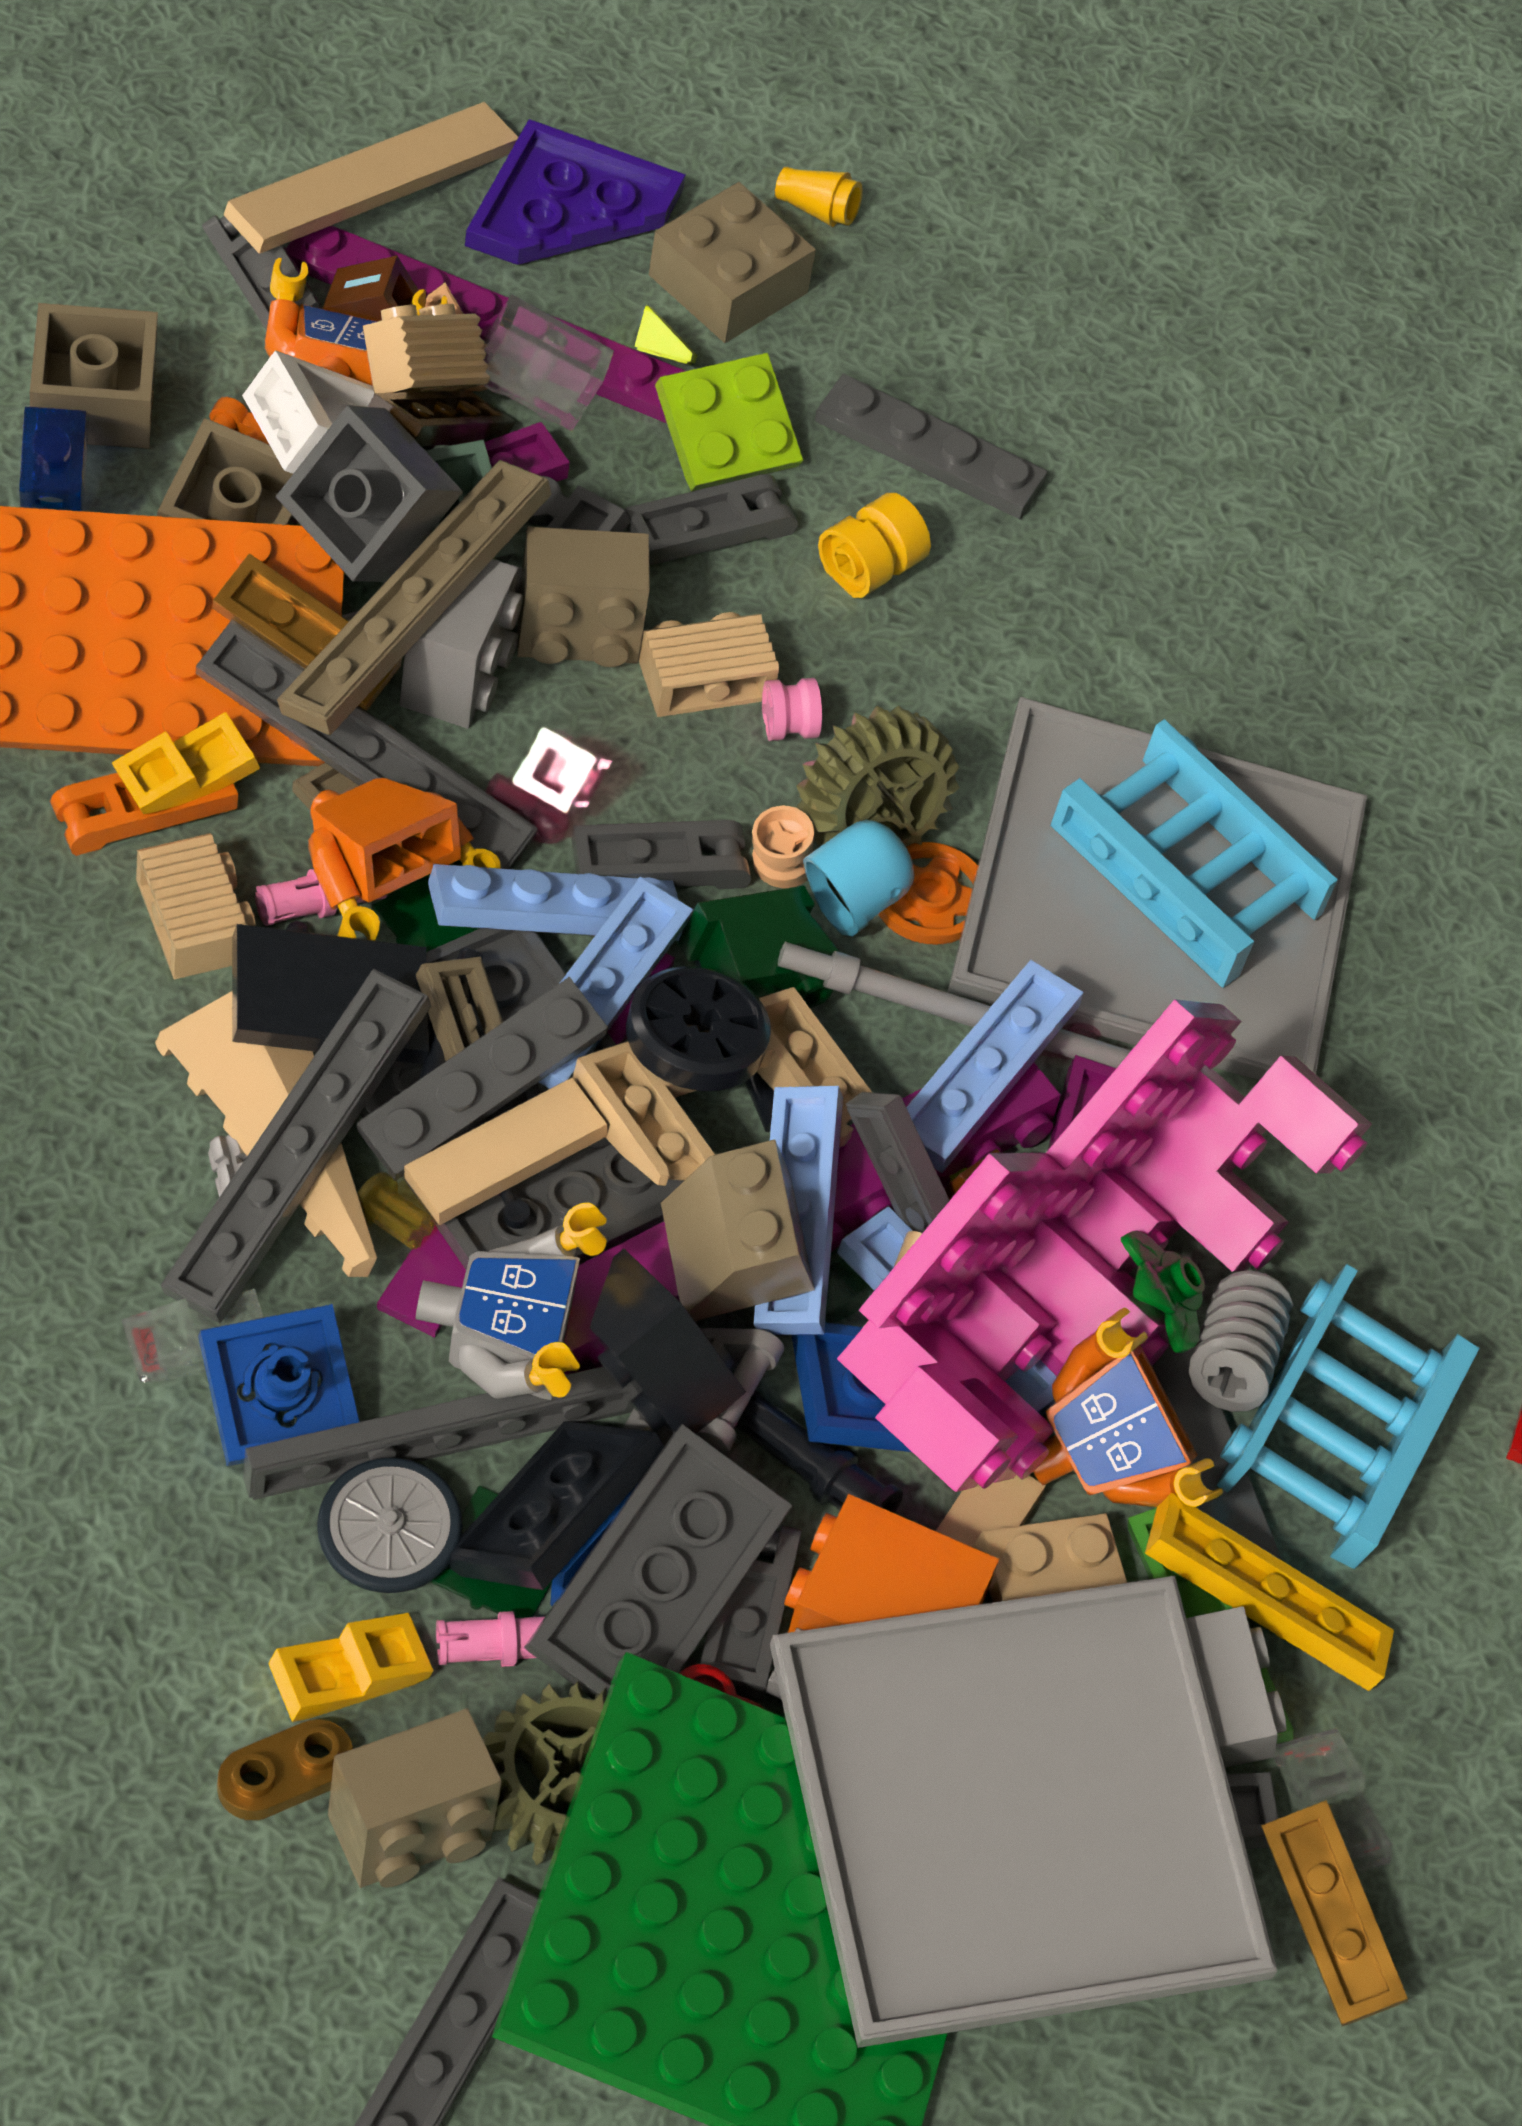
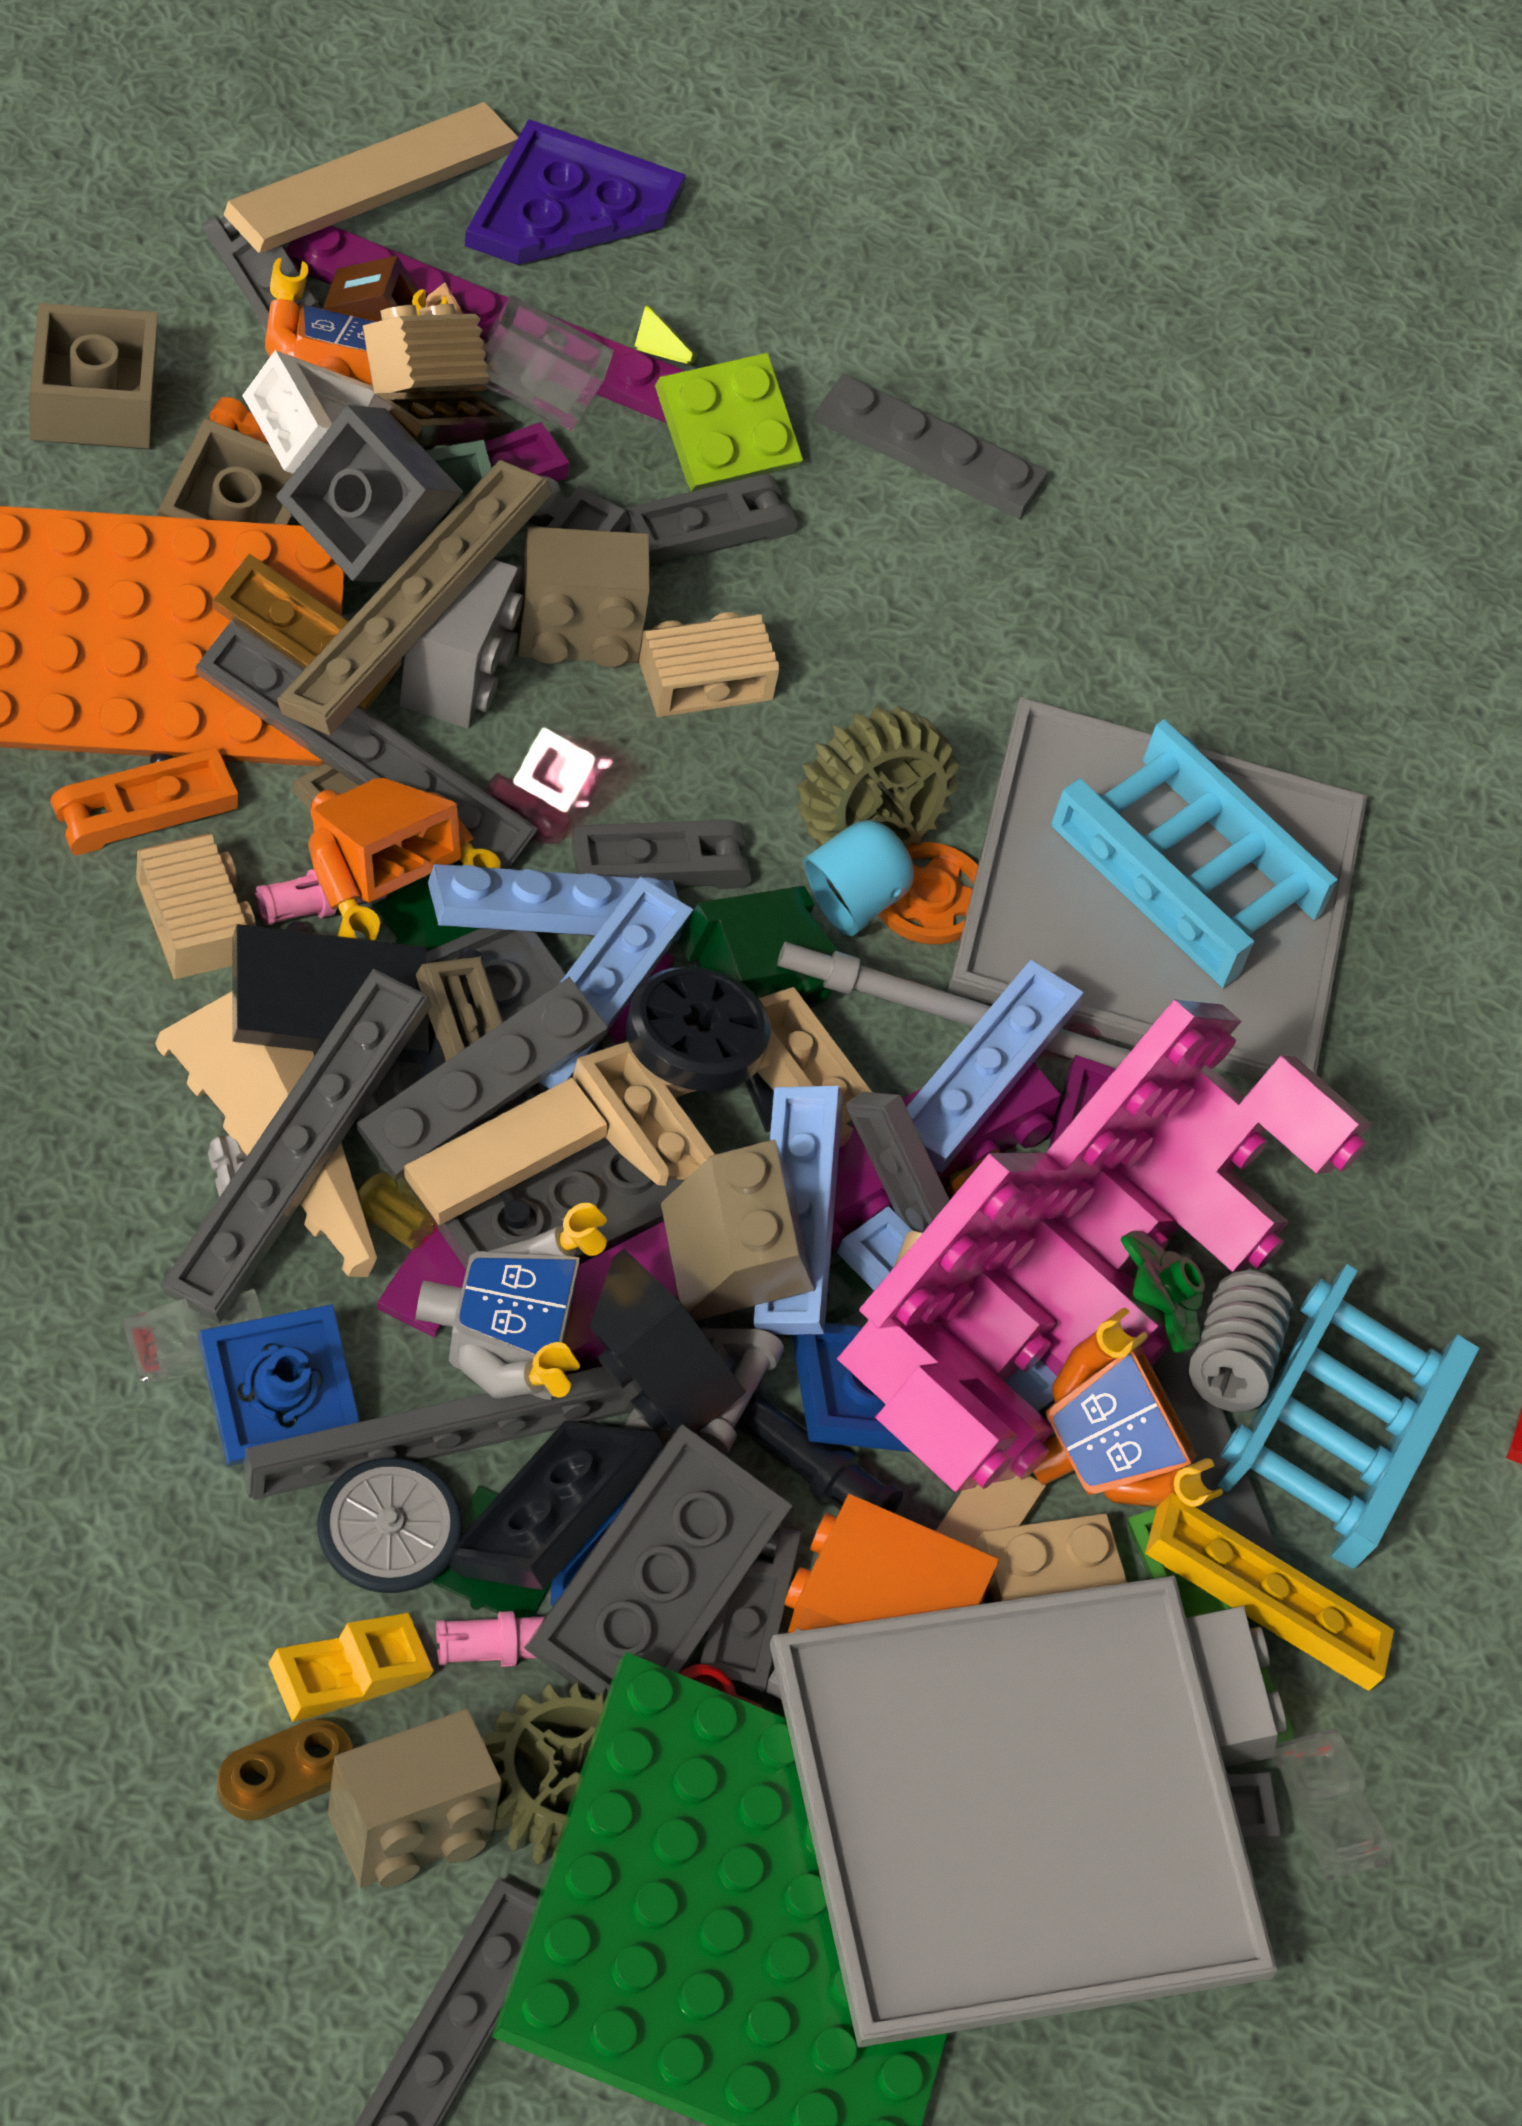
clear blue torso [19,407,89,511] -> none
yellow slope [112,712,260,814] -> none
dark tan brick [649,182,816,343] -> none
light nougat wheel [752,805,814,888] -> none
bright pink wheel [762,678,822,741] -> none
yellow cone [775,166,863,227] -> none
yellow wheel [818,493,931,598] -> none
pearl gold plate [1261,1800,1408,2027] -> none

